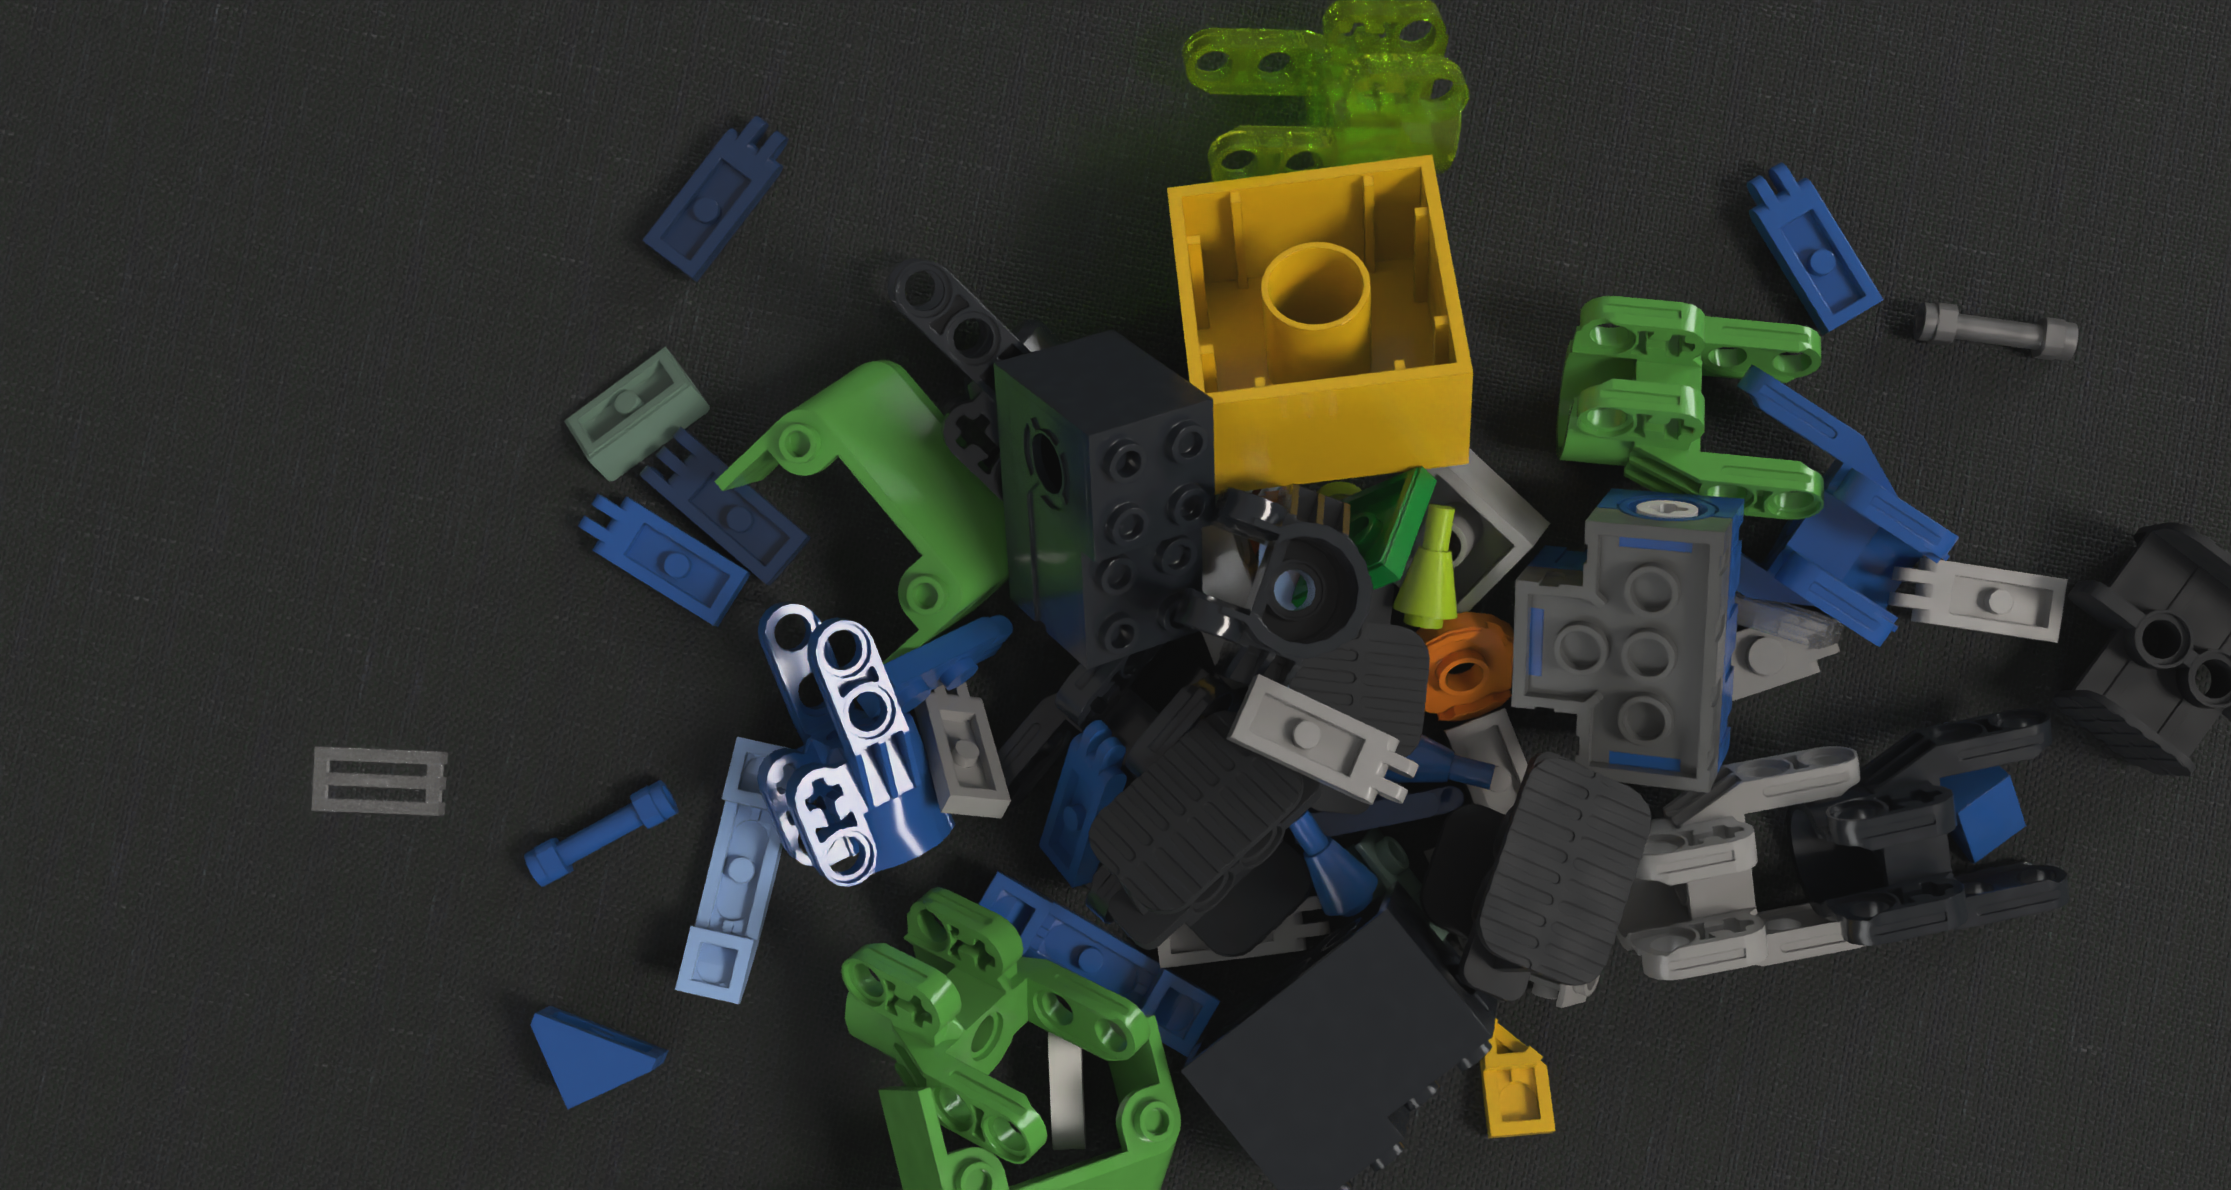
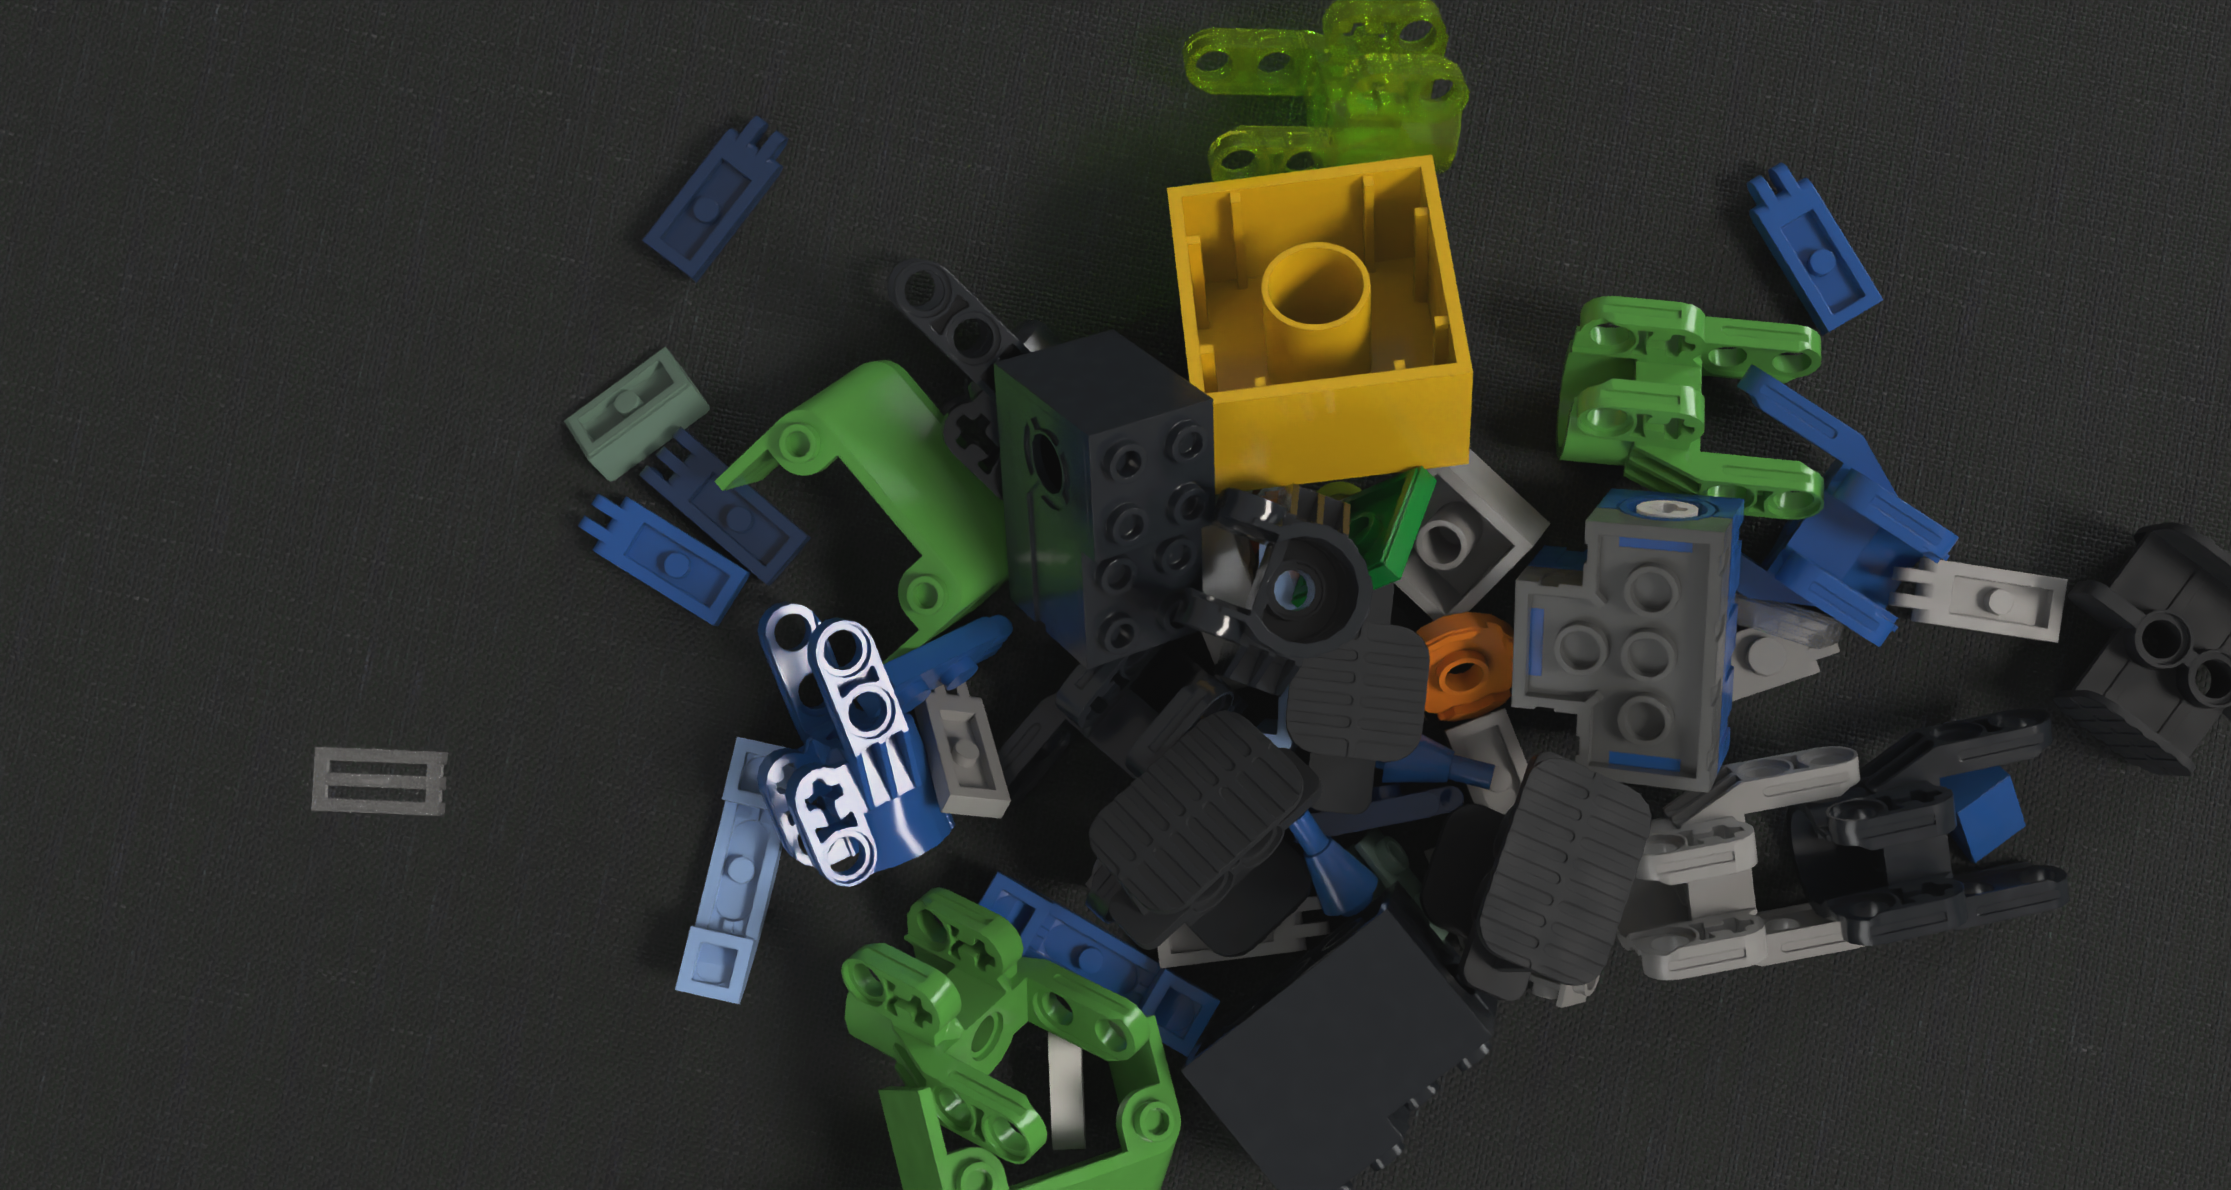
blue bar [524,780,679,887] -> none
blue slope [530,1006,669,1110] -> none
blue hinge [1039,720,1127,888] -> none
light grey hinge [1226,674,1419,805] -> none
lime cone [1392,504,1458,629] -> none
yellow slope [1480,1018,1556,1139] -> none
flat silver bar [1913,302,2078,361] -> none

